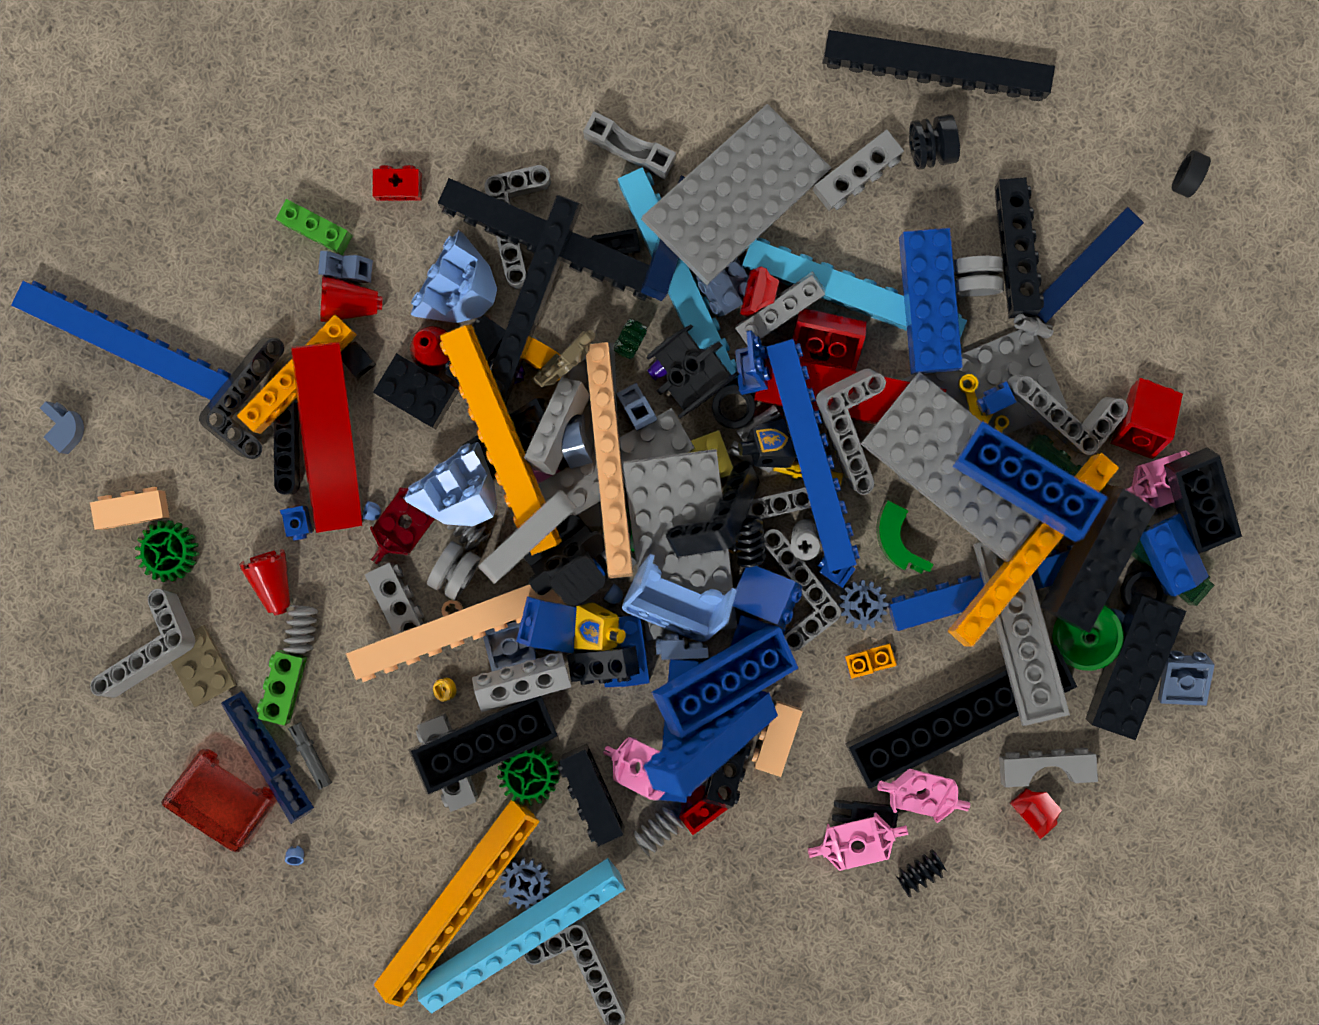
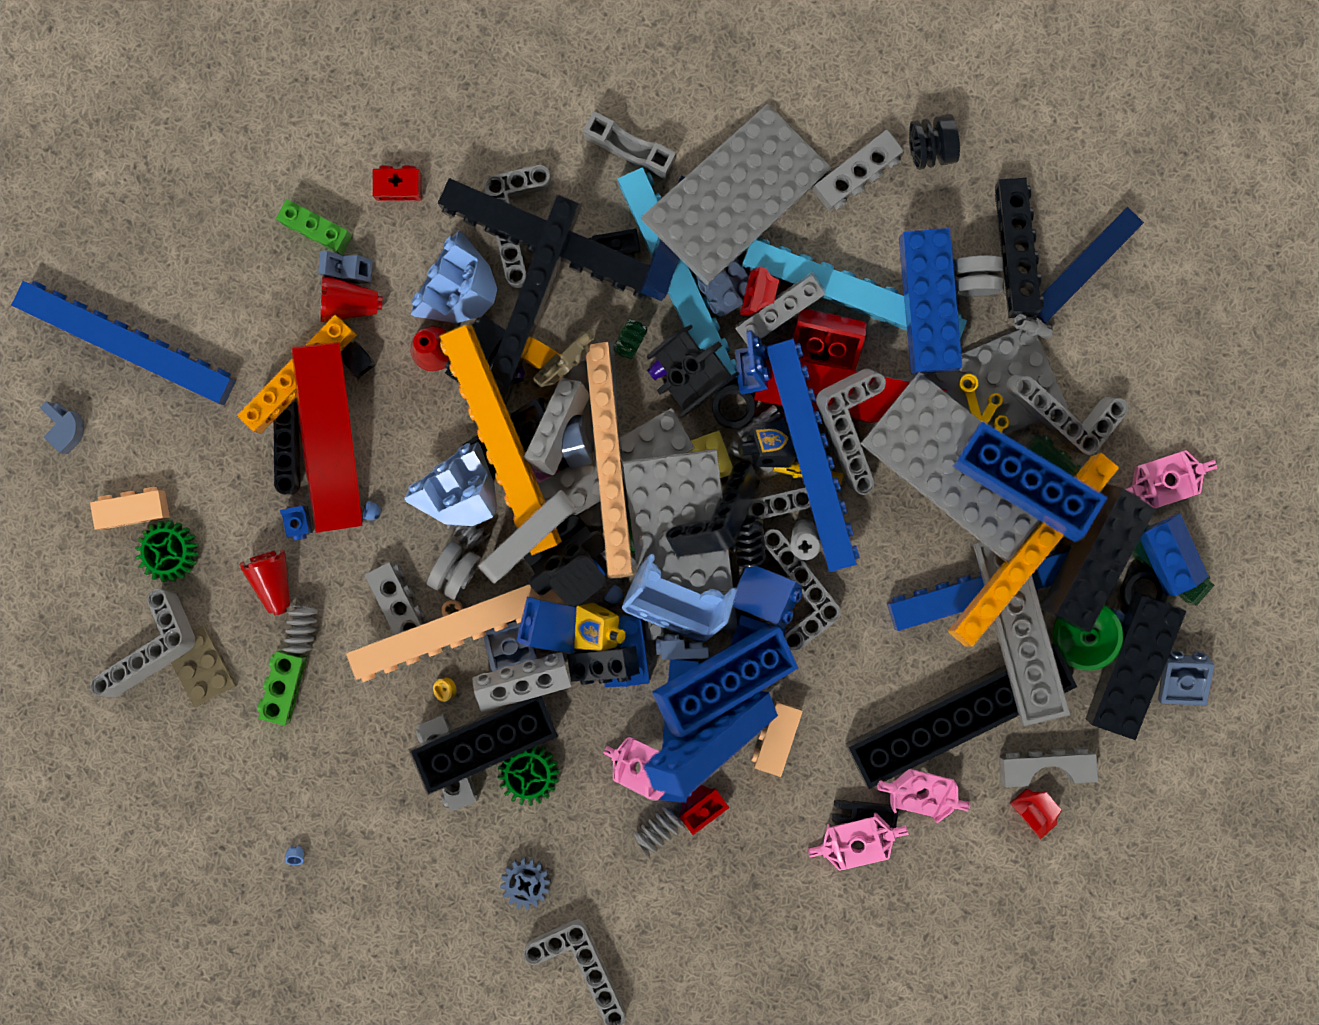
clear red windscreen [161,749,277,852] -> none
black beam [199,338,284,459] -> none
dark blue slope [221,691,314,824] -> none
dark grey pin [288,722,332,790] -> none
dark red plate [370,487,435,565] -> none
black brick [373,353,459,429] -> none
light orange brick [374,800,540,1007] -> none
medium azure brick [417,858,626,1014] -> none
black brick [558,743,625,847] -> none
sand blue brick [616,383,657,431] -> none
black brick [702,742,751,809] -> none
blue brick [817,555,855,588] -> none
black brick [822,30,1055,101] -> none
sand blue gear [838,580,889,630] -> none
light orange slope [845,643,897,679] -> none
green arch [876,500,934,574] -> none
black piece [895,849,948,897] -> none
blue brick [976,381,1017,416] -> none
red slope [1110,378,1183,459] -> none
black brick [1164,447,1242,554] -> none
black tyre [1171,150,1211,198] -> none

